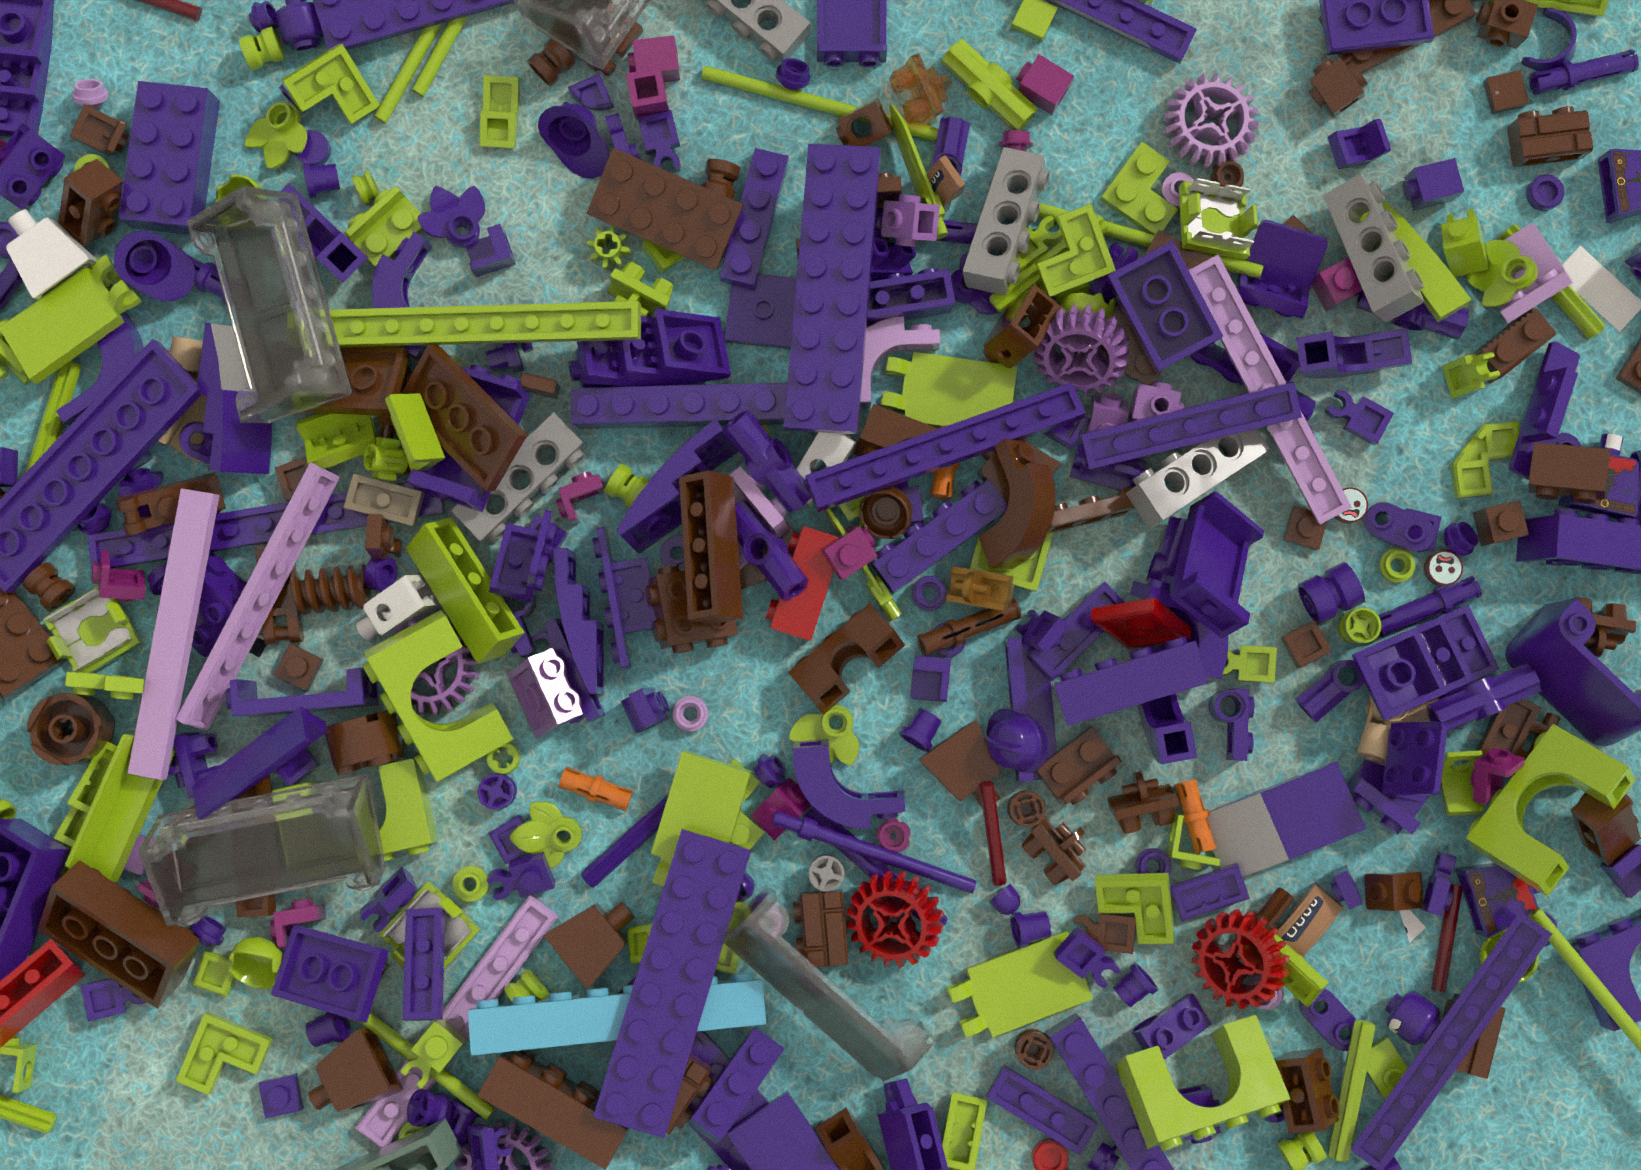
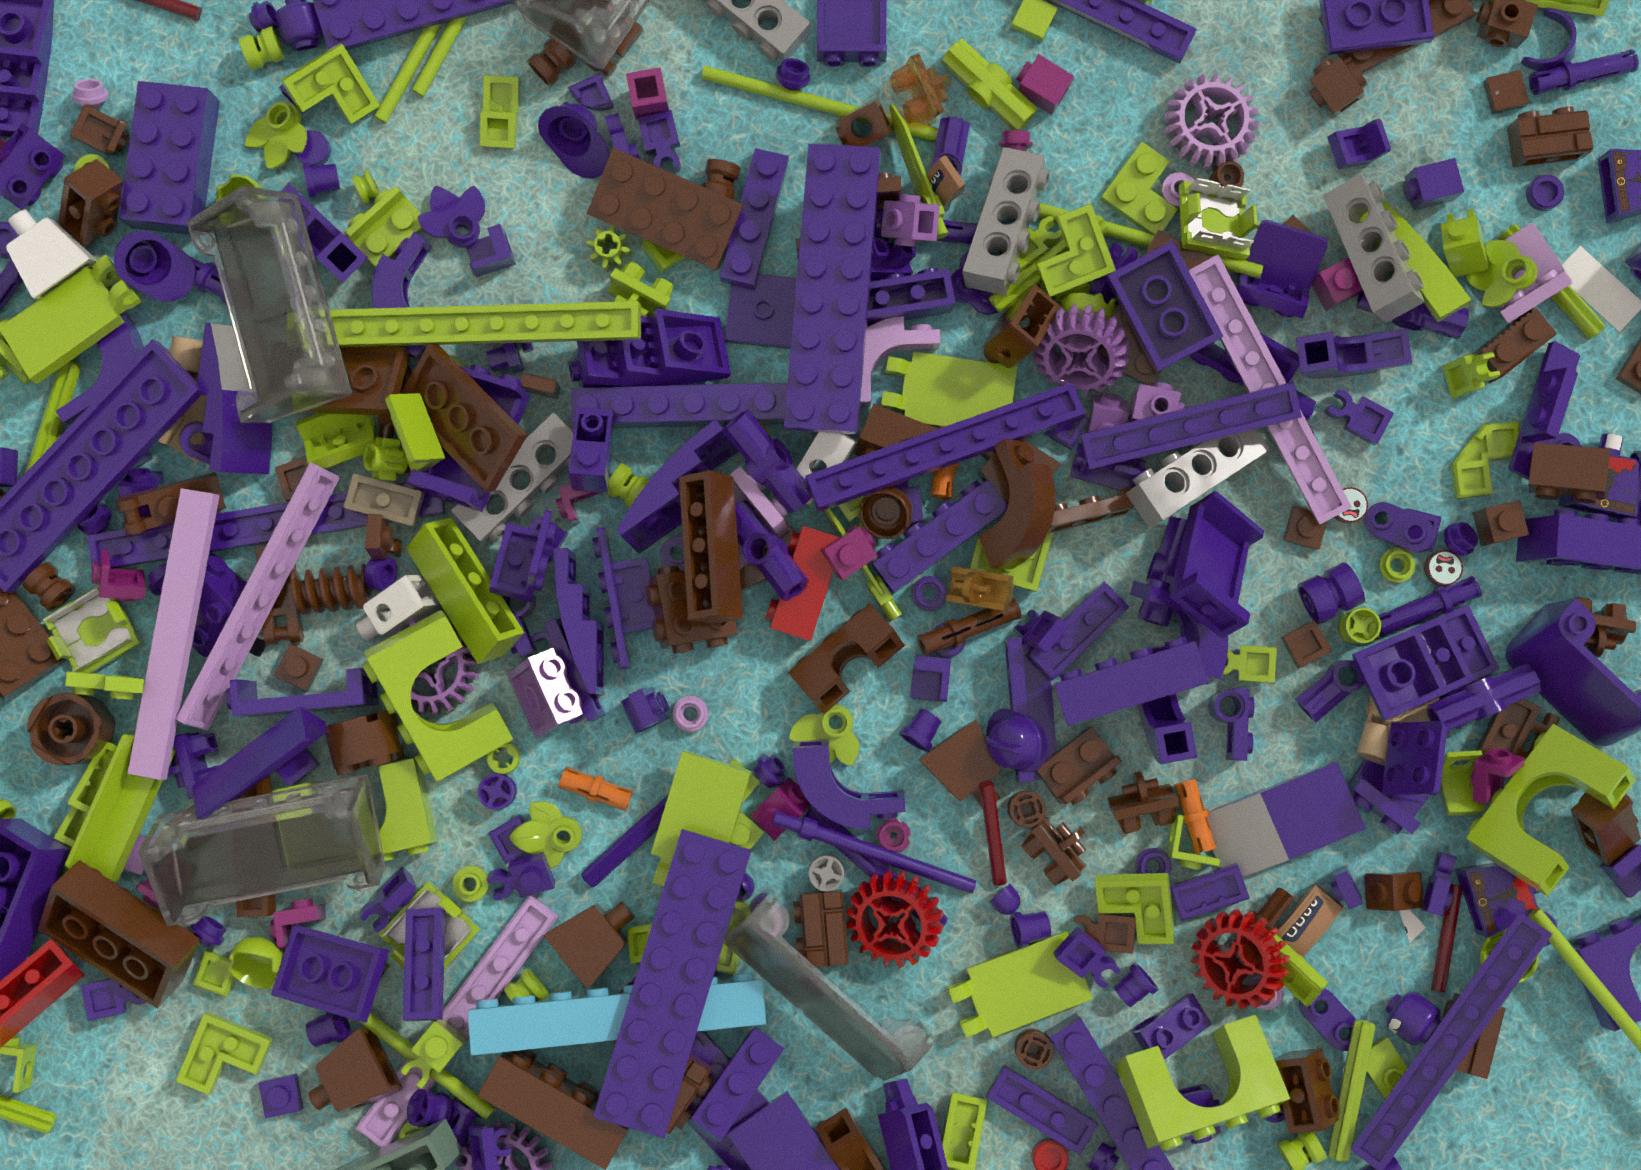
magenta brick [627,35,680,82] -> none
red plate [1090,598,1191,649] -> none
none -> dark purple slope [568,407,613,493]

